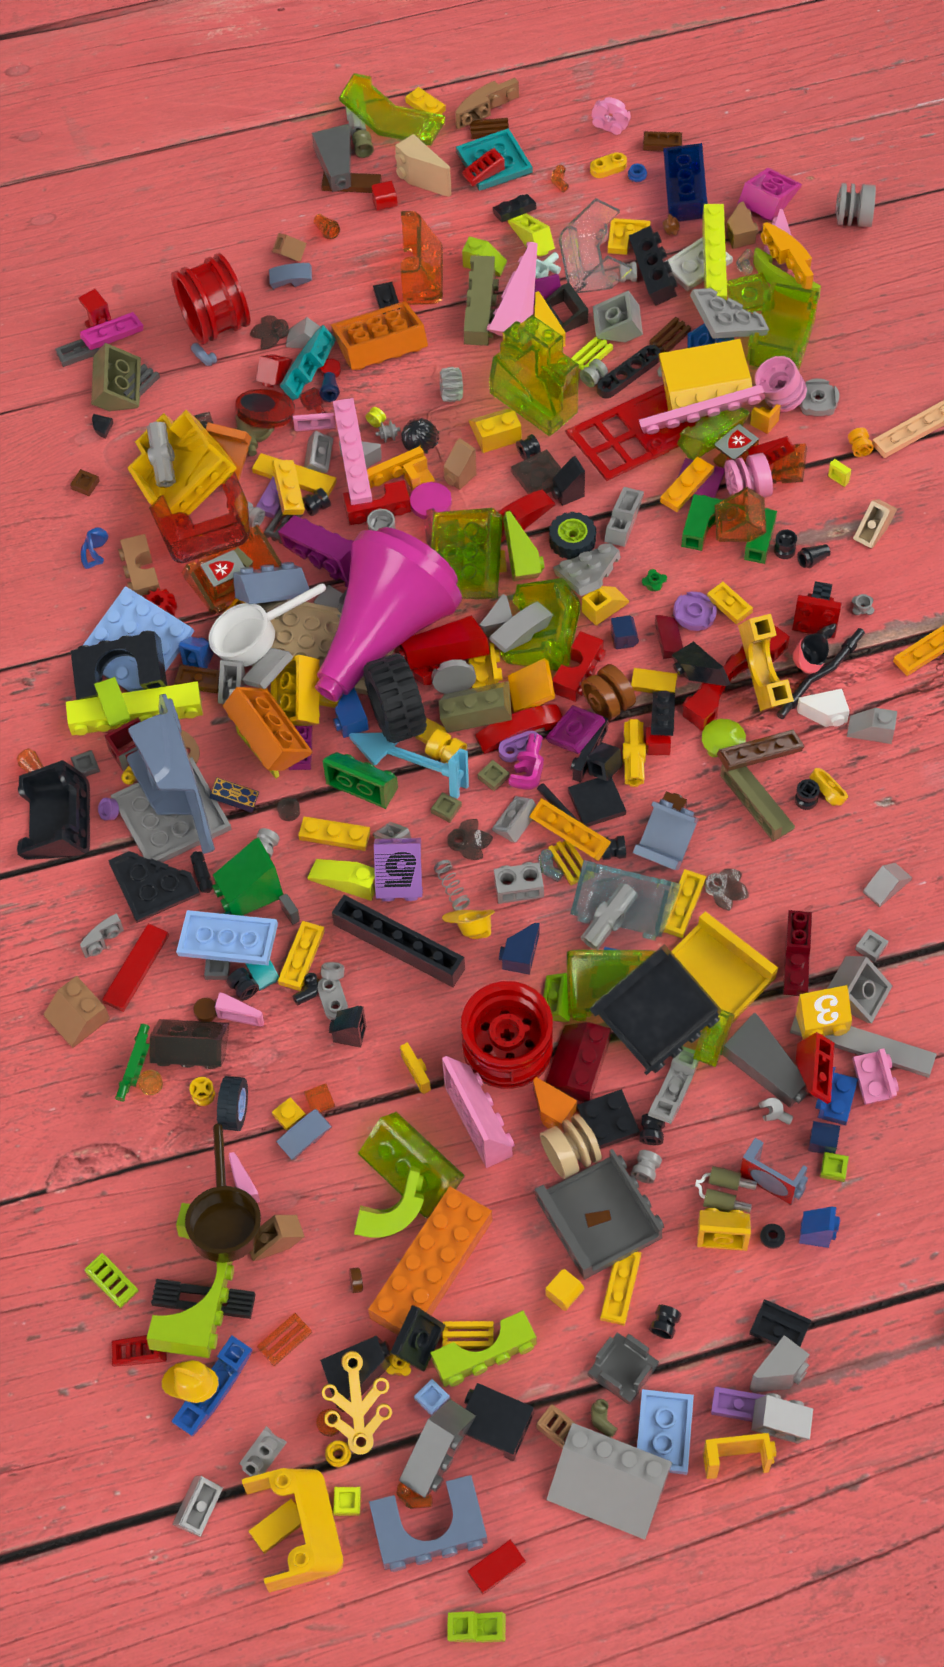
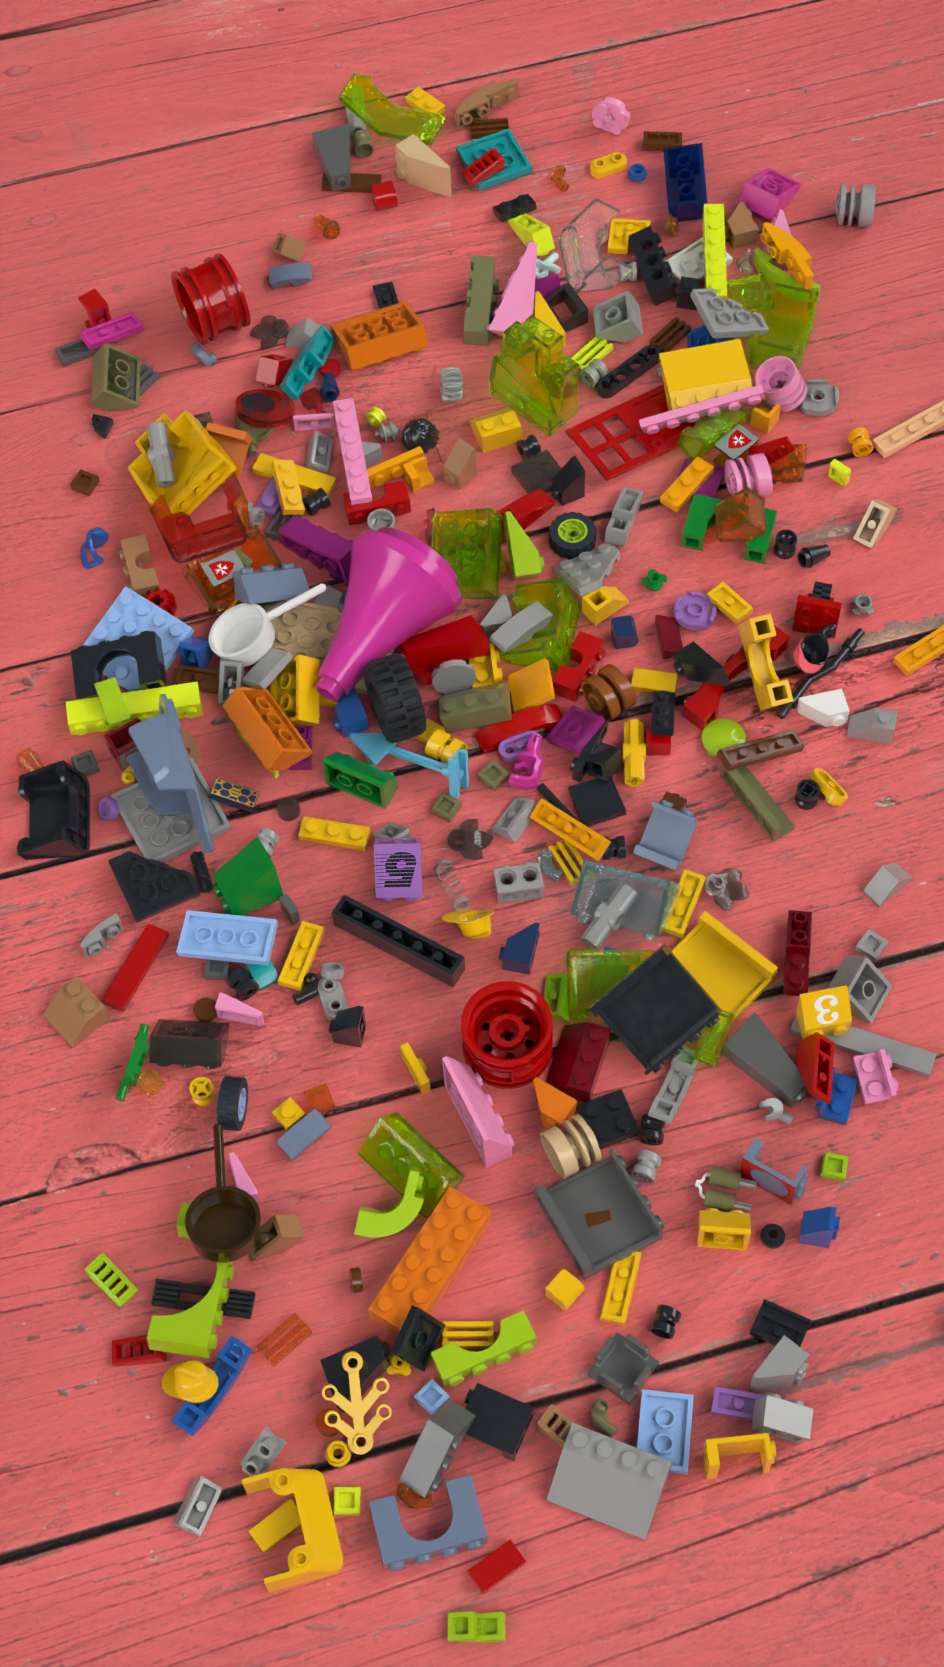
neon yellow slope [308,859,376,901] -> none
clear orange windscreen [401,211,443,305] -> none
dark pink tile [410,482,452,520] -> none
lime slope [462,236,507,277] -> none
dark blue piece [808,1121,840,1154] -> none
none -> black brick [676,276,701,310]

